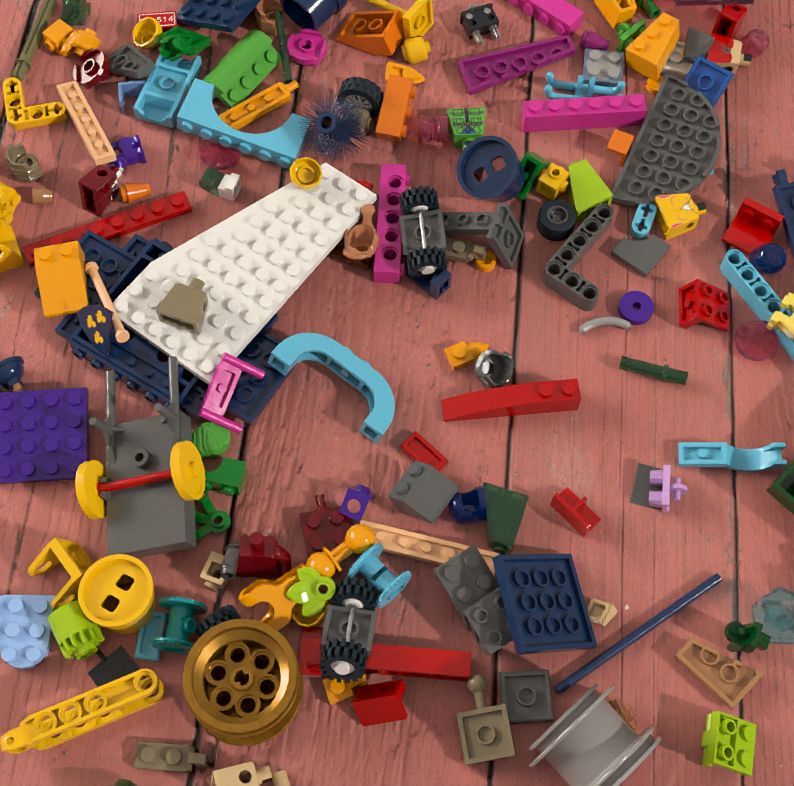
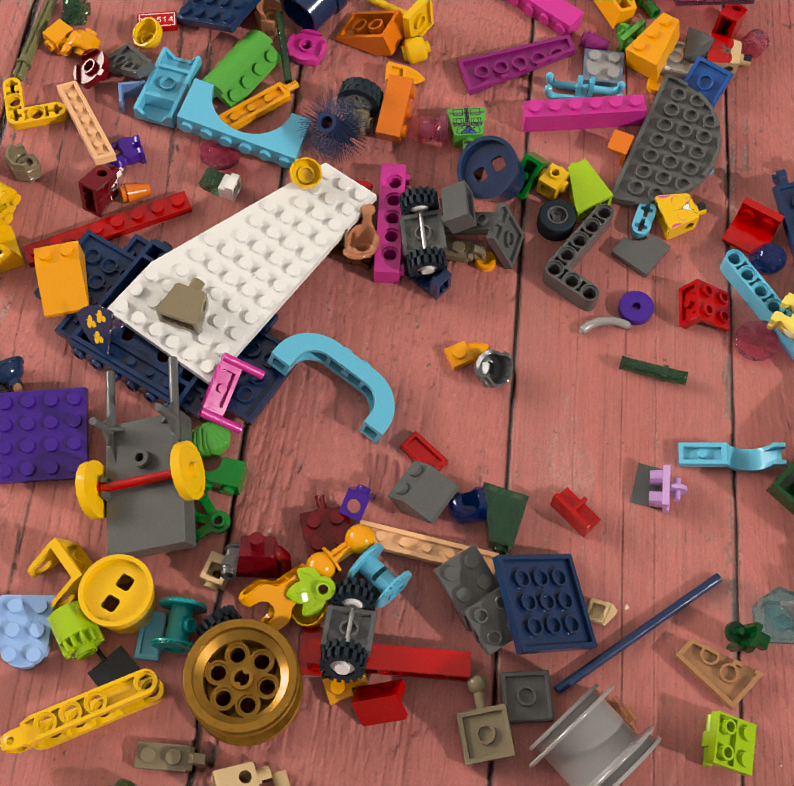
medium nougat hose [32,187,53,204] -> none
light nougat bar [84,262,130,343] -> none
green plate [158,26,211,61] -> none
red slope [441,378,581,422] -> none
black piece [459,3,501,46] -> none
none -> dark grey brick [439,180,477,234]

